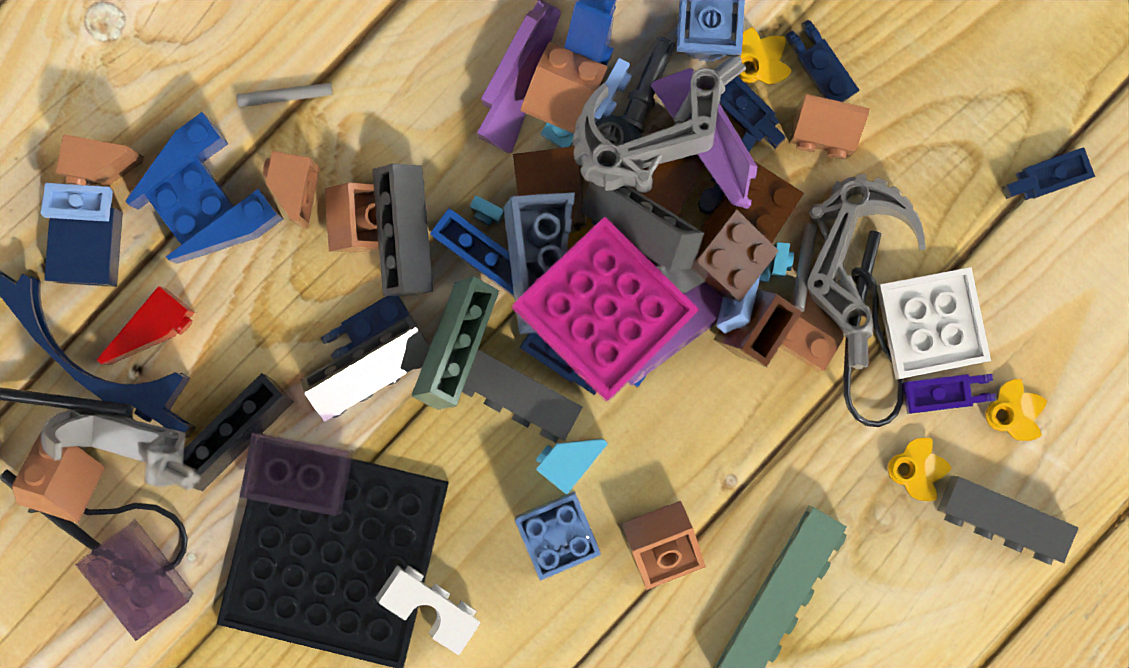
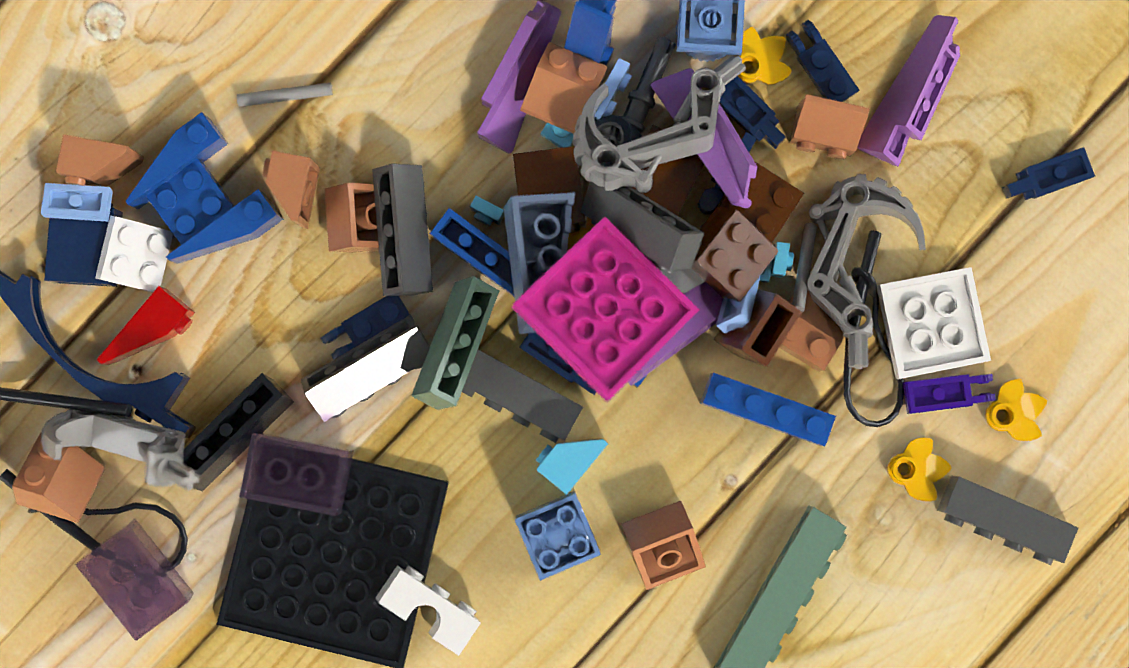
none -> white plate [95,216,173,292]
none -> blue brick [700,373,836,447]
none -> medium lavender wedge [857,15,960,167]

